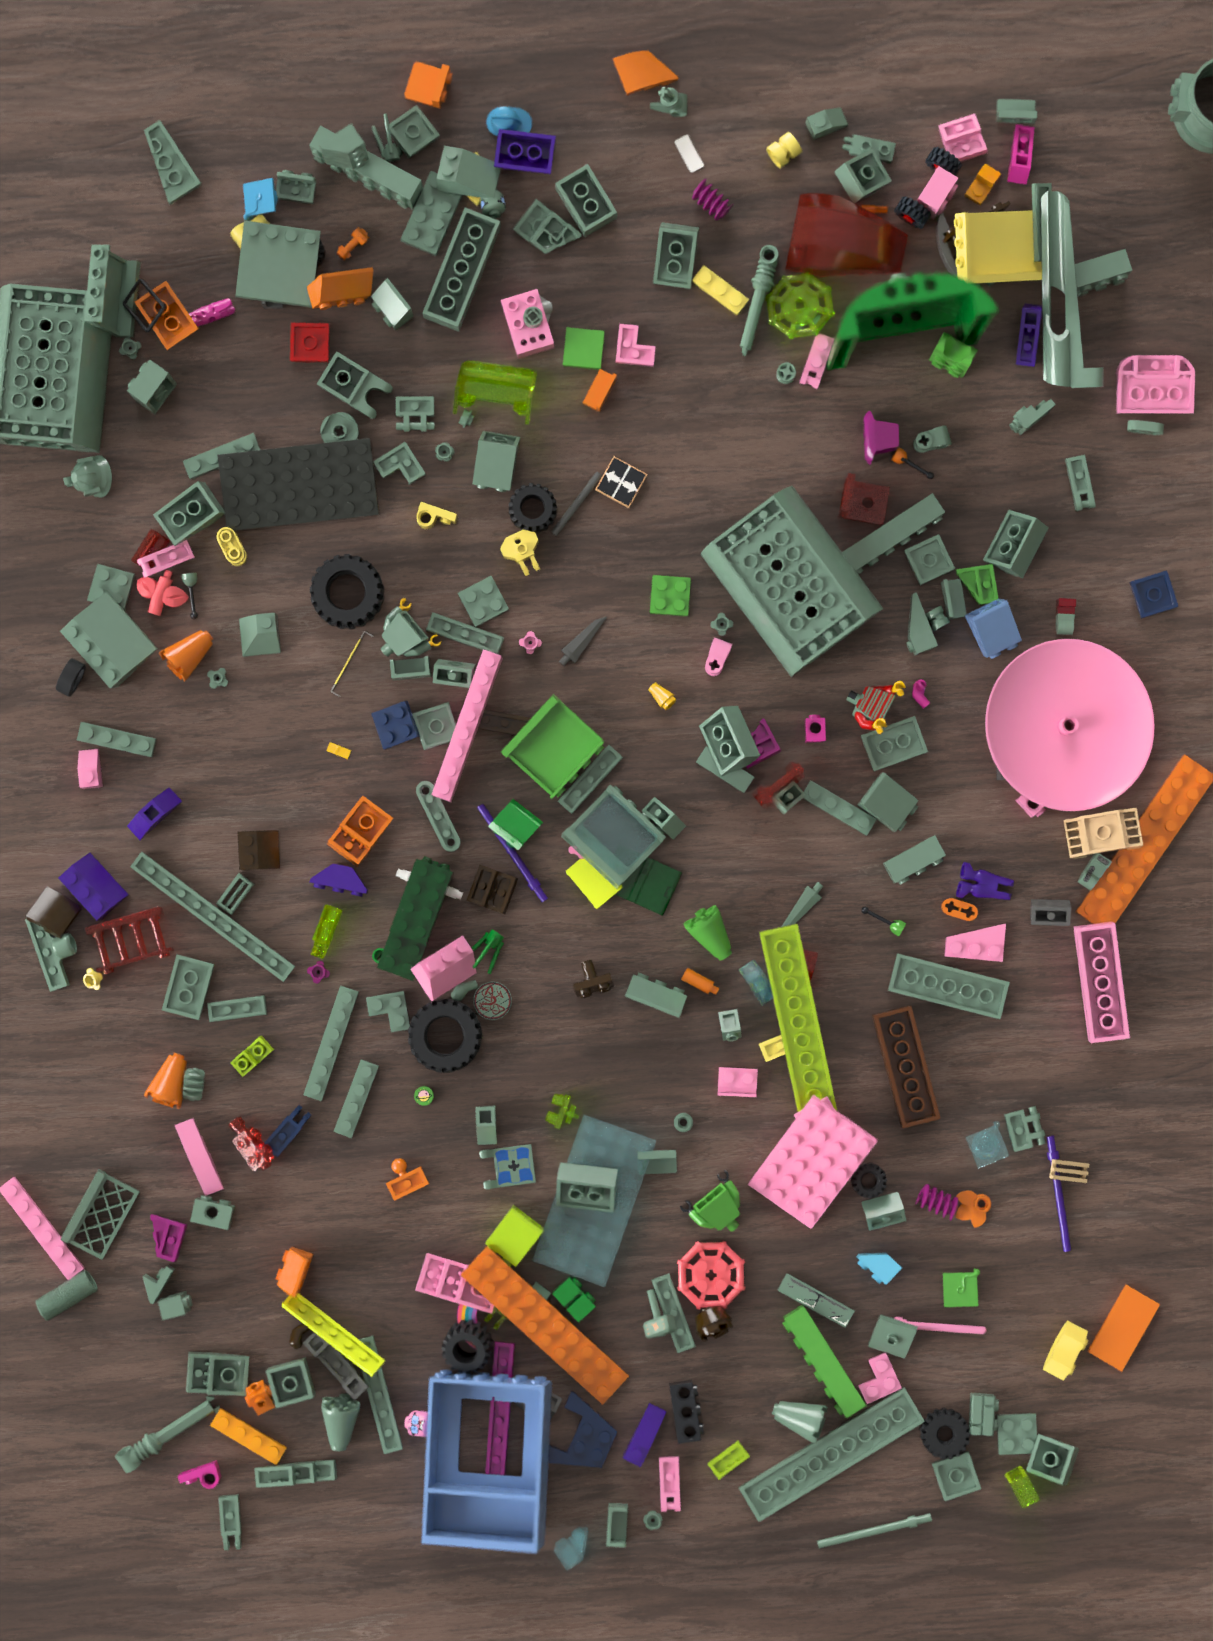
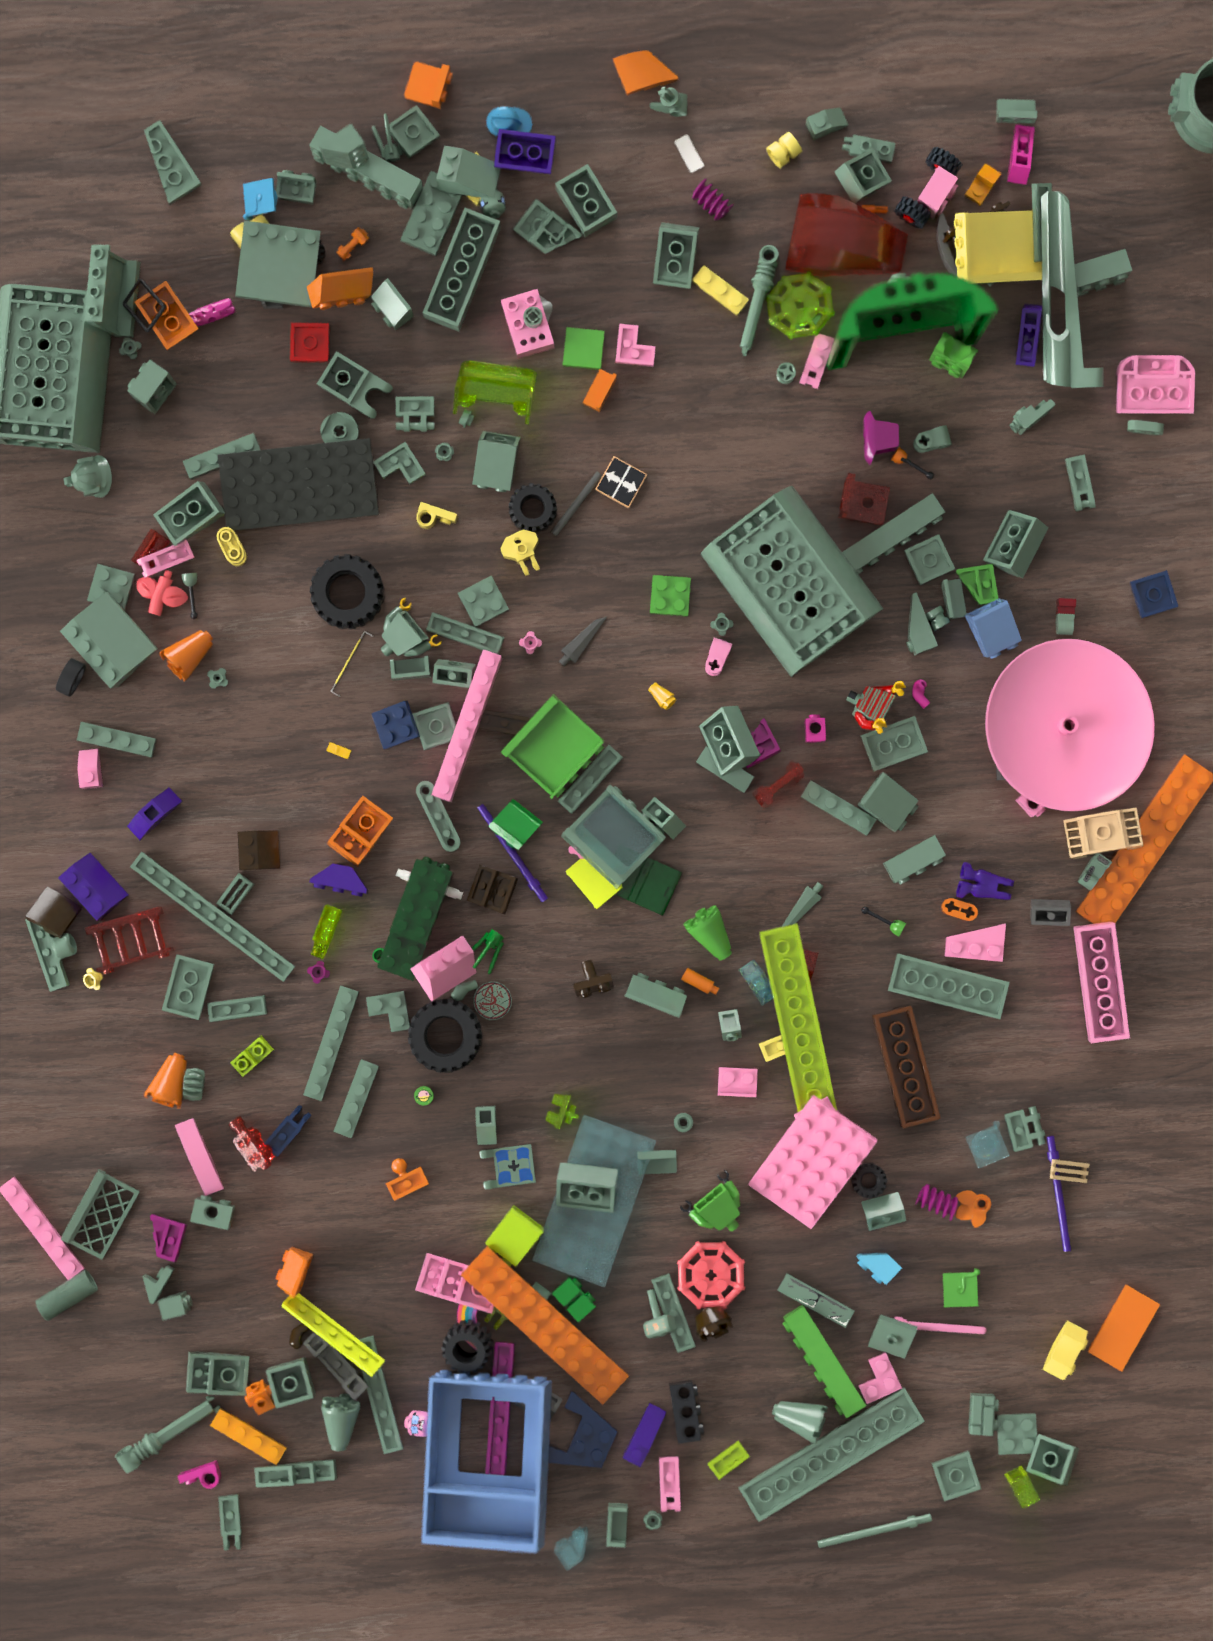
sand green slope [239,613,281,657] -> none
sand green slope [771,781,806,814] -> none
black tyre [920,1408,970,1460] -> none
bright pink slope [939,114,987,162] -> none

